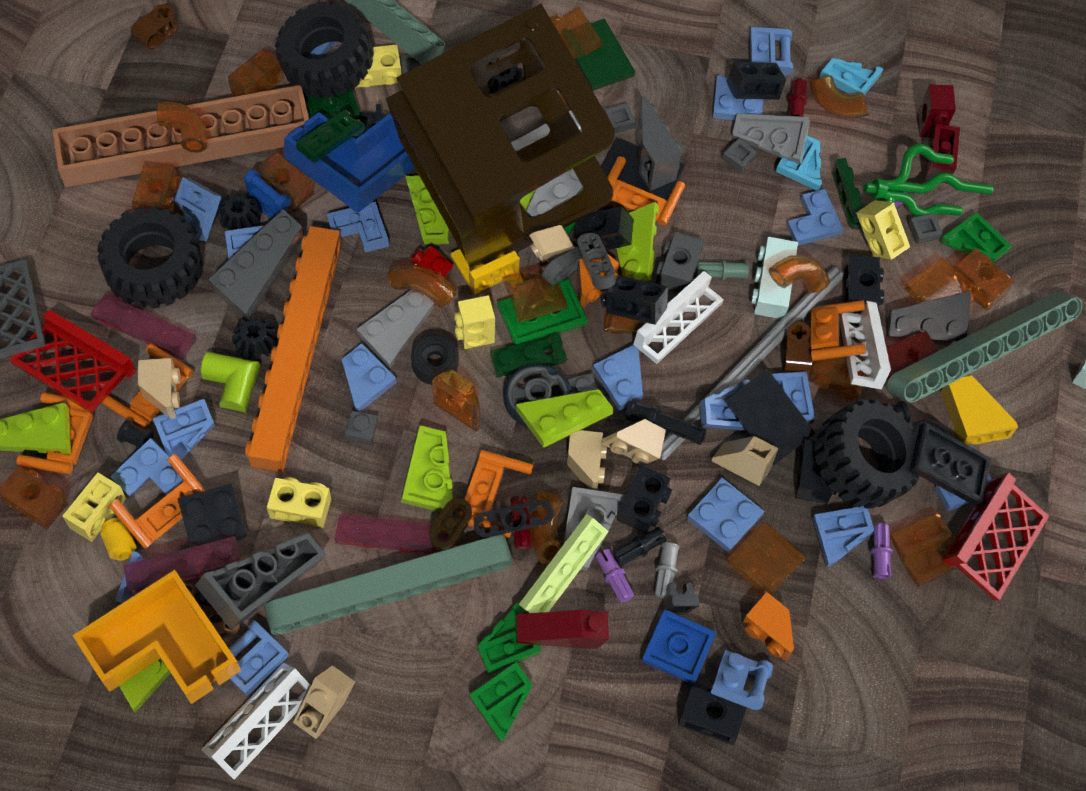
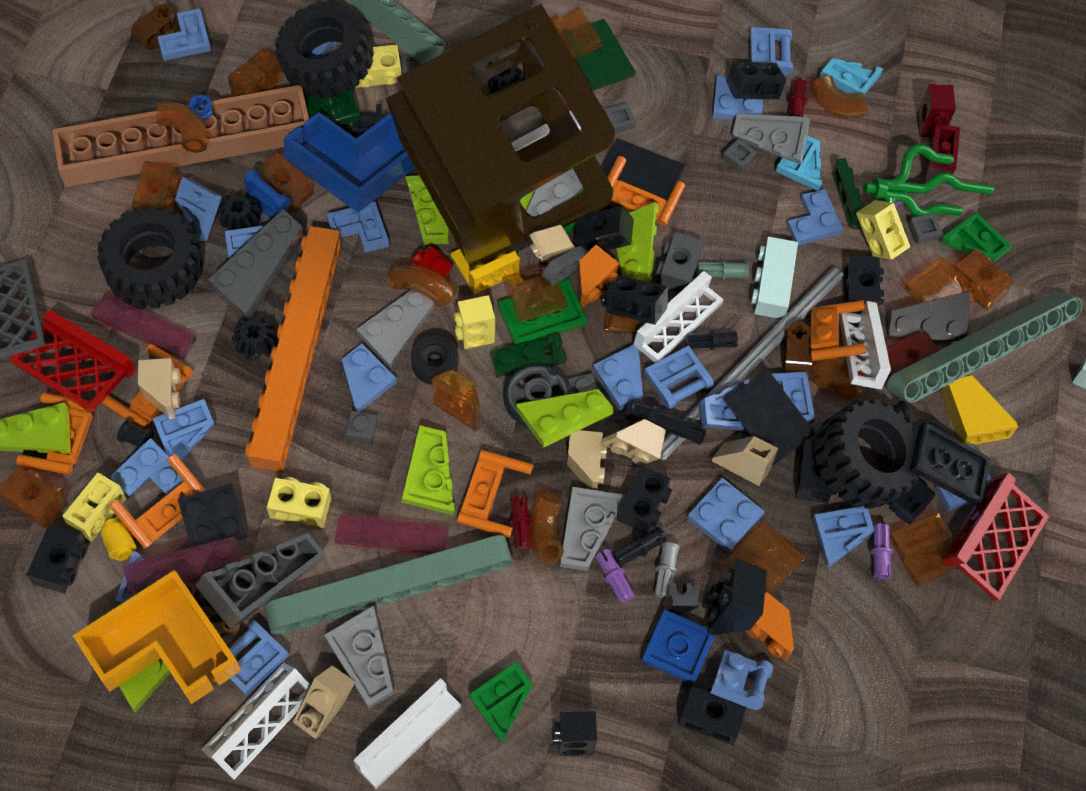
lime brick [201,352,261,413] -> none
dark green plate [296,110,365,163] -> none
dark brown plate [429,498,472,551] -> none
black beam [474,500,554,537] -> none
green wing [477,602,541,675] -> none
dark red slope [516,610,609,649] -> none
yellowish green plate [519,514,609,613] -> none
dark grey beam [577,233,616,289] -> none
dark grey slope [637,96,682,191] -> none
clear orange cylinder [769,255,830,293] -> none
none -> black brick [26,524,87,594]
none -> medium blue plate [157,8,211,61]
none -> blue bush [189,95,213,121]
none -> light grey wing [324,606,394,709]
none -> white fence [353,678,461,789]
none -> black brick [552,711,597,756]
none -> medium blue plate [644,346,714,410]
none -> black axle [685,330,738,350]
none -> black slope [705,558,767,635]
none -> black bracket [888,480,936,525]

